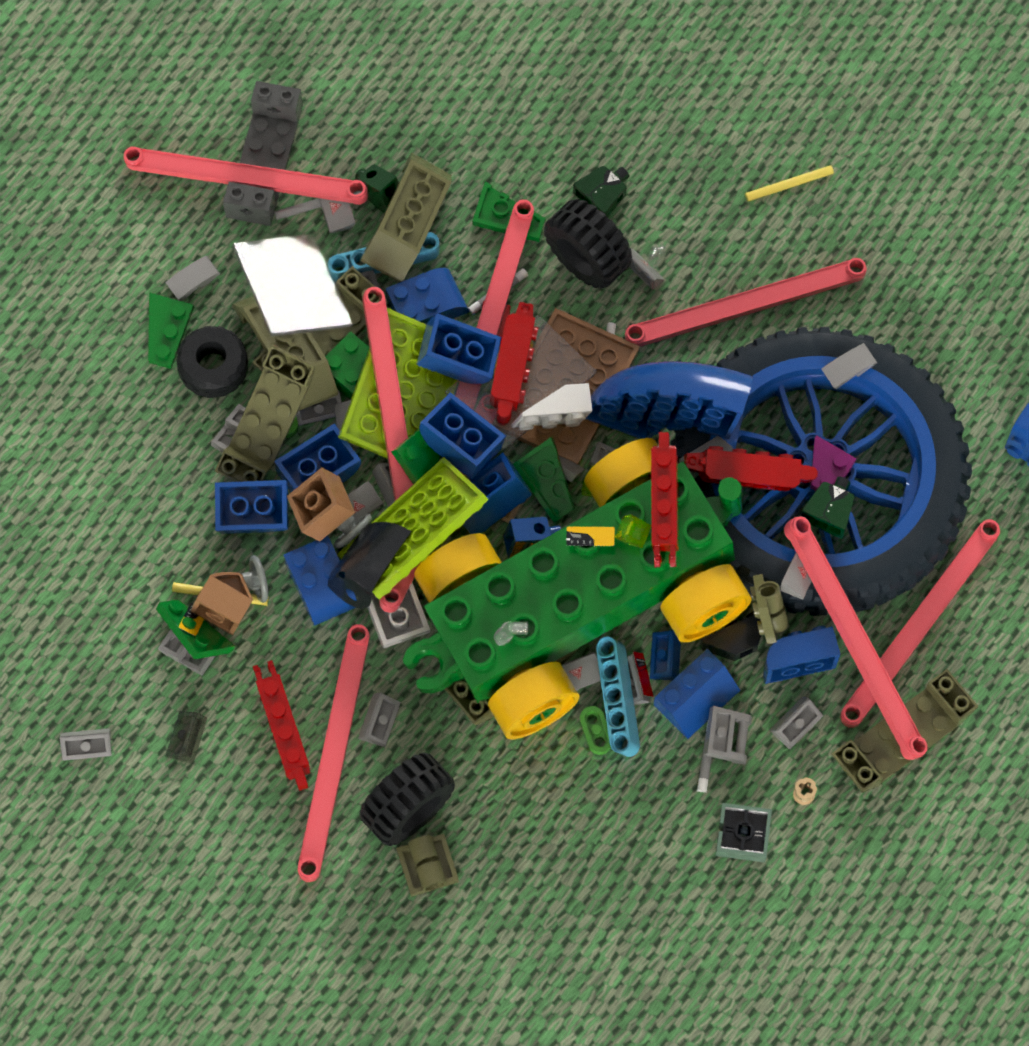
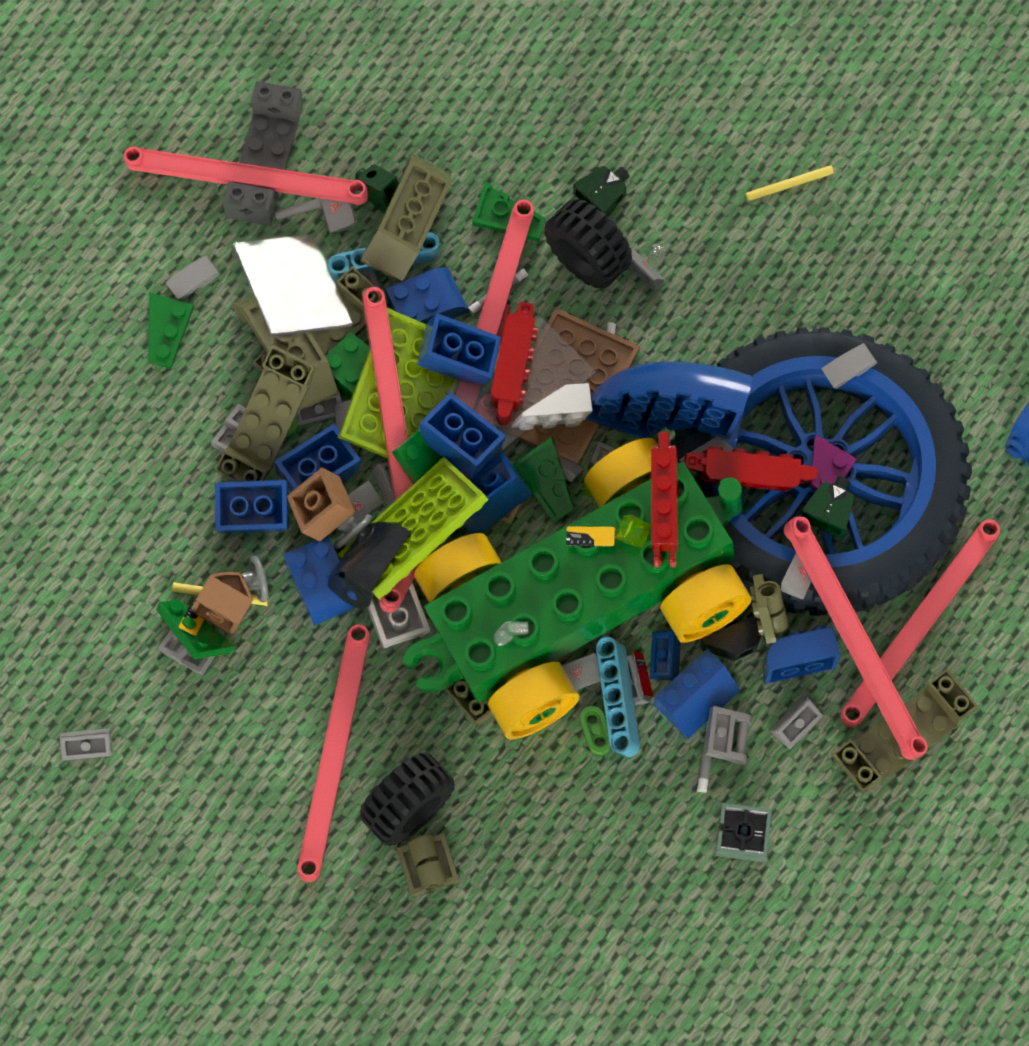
clear smoke slope [165,711,208,764] -> none
black tyre [176,326,248,398] -> none
red hinge [252,660,310,791] -> none
light grey slope [358,692,401,747] -> none
blue torso [503,517,561,558] -> none
coral piece [625,258,867,347] -> none
tan bush [793,778,817,805] -> none

